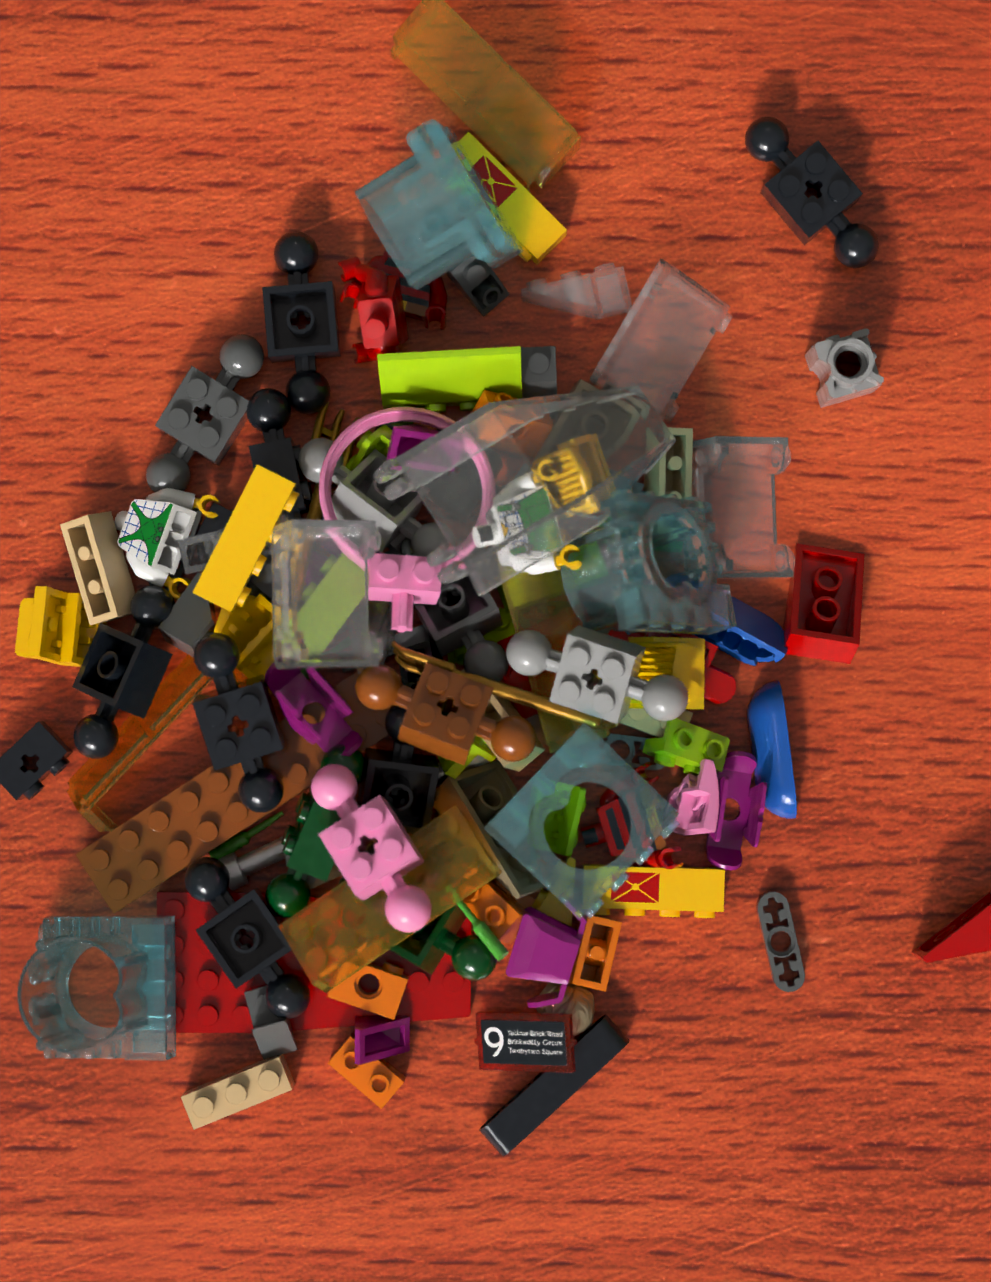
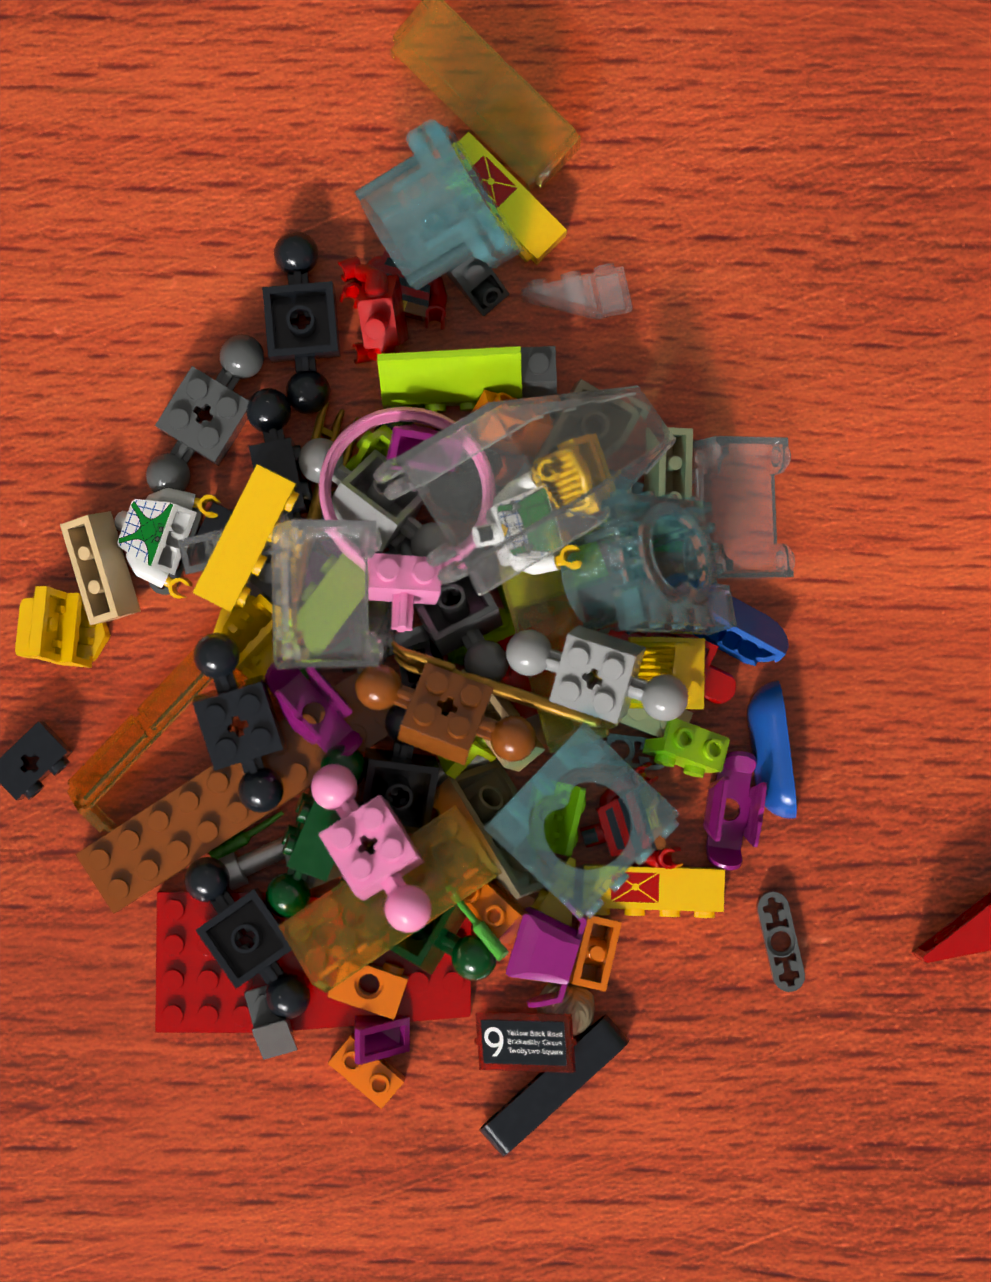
clear light blue hose [17,915,176,1061] -> none
black brick [72,585,175,759] -> none
dark grey slope [158,572,217,657] -> none
tan brick [181,1054,295,1130] -> none
clear windscreen [589,259,733,427] -> none
bright pink slope [661,759,719,836] -> none
black brick [745,117,879,268] -> none
red slope [783,543,865,664] -> none
light grey piece [805,328,884,408] -> none

